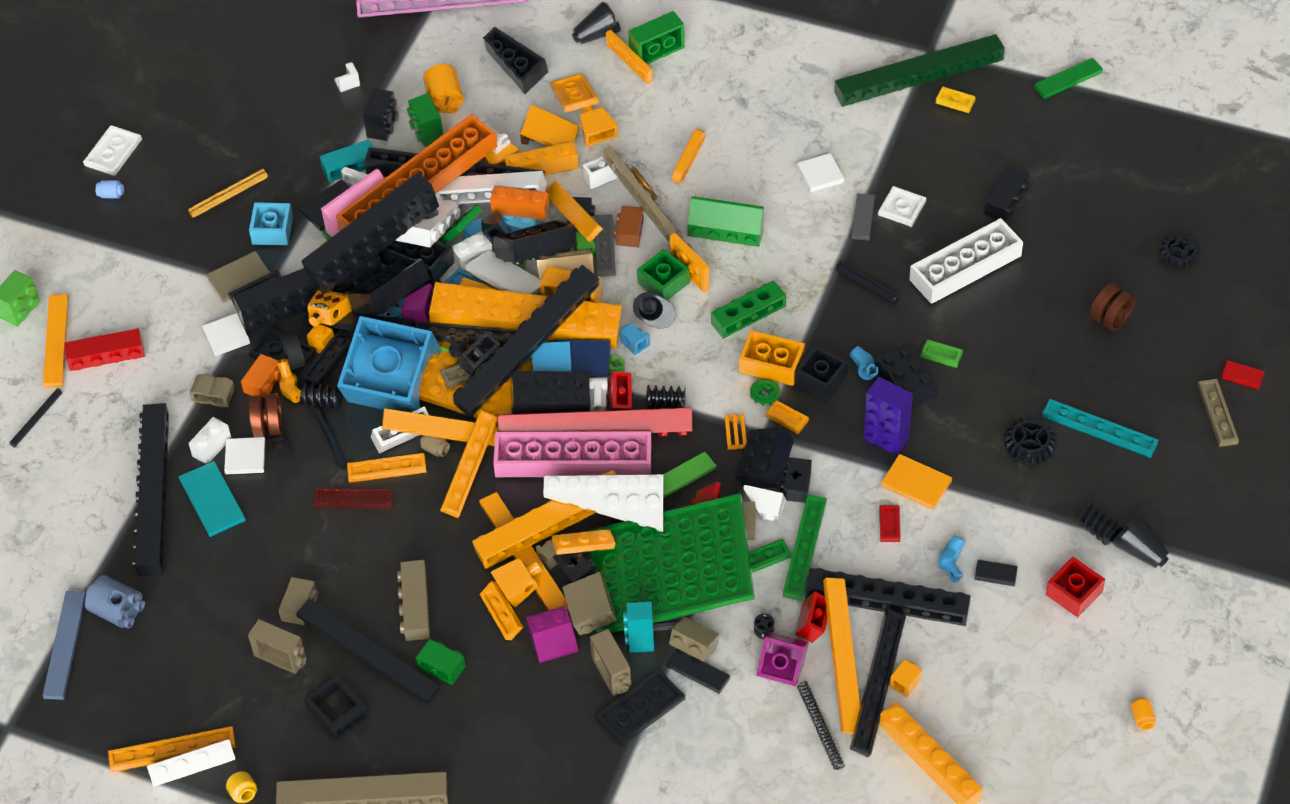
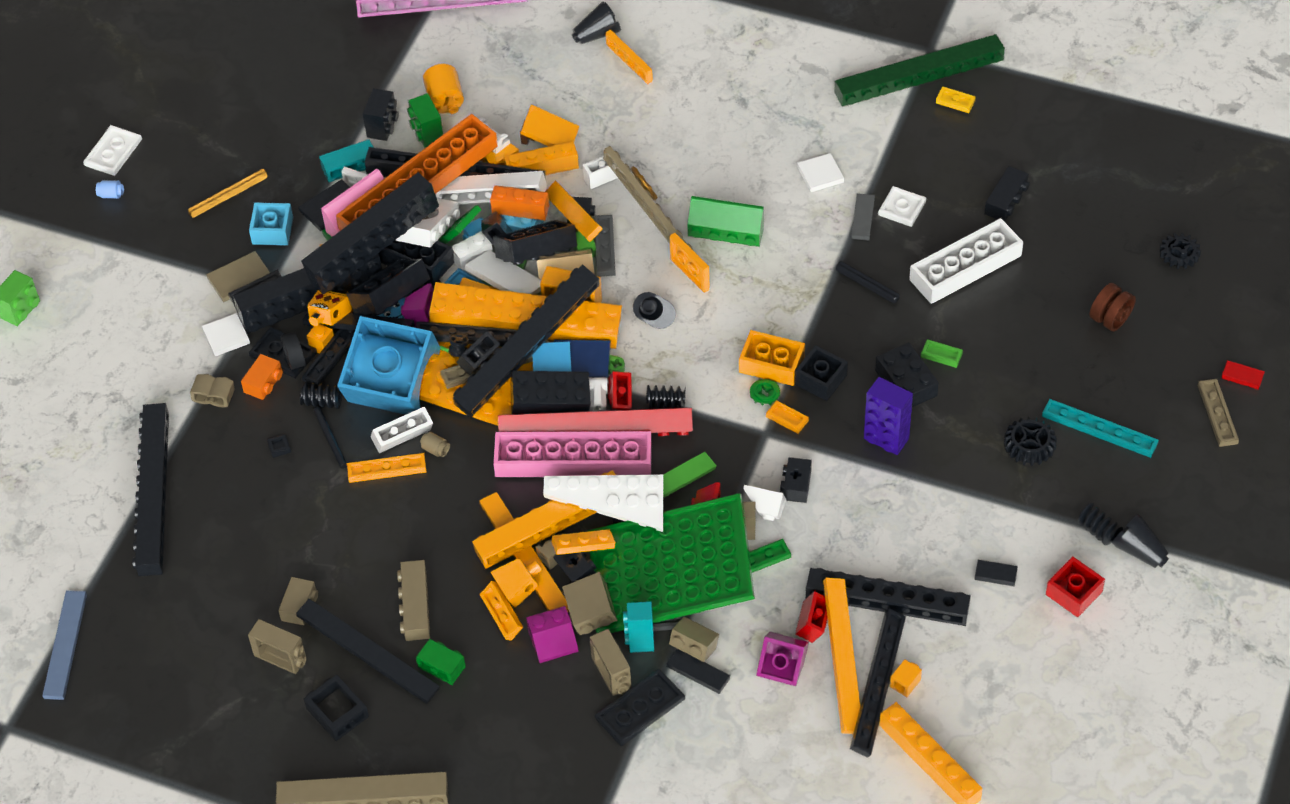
black bar [9,388,63,448] -> none
light orange tile [43,294,69,388] -> none
red brick [64,328,145,371] -> none
sand blue cylinder [85,575,145,629] -> none
light orange tile [108,726,236,772] -> none
white brick [147,739,235,787] -> none
teal tile [179,461,245,537] -> none
white brick [189,417,232,464] -> none
white tile [224,437,266,475] -> none
yellow head [226,771,257,803] -> none
copper wheel [249,393,283,437] -> none
light orange arm [276,358,301,403] -> none
clear red tile [313,488,394,509] -> none
white panel [335,62,360,92] -> none
light orange tile [382,408,498,446] -> none
light orange tile [440,410,498,518] -> none
black wedge [483,27,548,94] -> none
light orange tile [550,73,599,112] -> none
light orange torso [580,106,618,147] -> none
dark orange brick [614,206,644,247] -> none
dark azure brick [620,323,650,355] -> none
green brick [628,11,685,64] -> none
green brick [637,249,690,301] -> none
light orange beam [672,129,706,184] -> none
green brick [711,280,786,339] -> none
light orange tile [724,413,747,450] -> none
black brick [735,426,794,489] -> none
black wheel [754,613,774,639] -> none
green plate [783,494,827,601] -> none
black piece [797,681,845,770] -> none
dark azure arm [850,346,878,380] -> none
red tile [879,505,900,542] -> none
light orange tile [881,454,952,510] -> none
dark azure arm [938,535,966,583] -> none
green tile [1034,58,1103,99] -> none
light orange brick [1130,698,1156,731] -> none

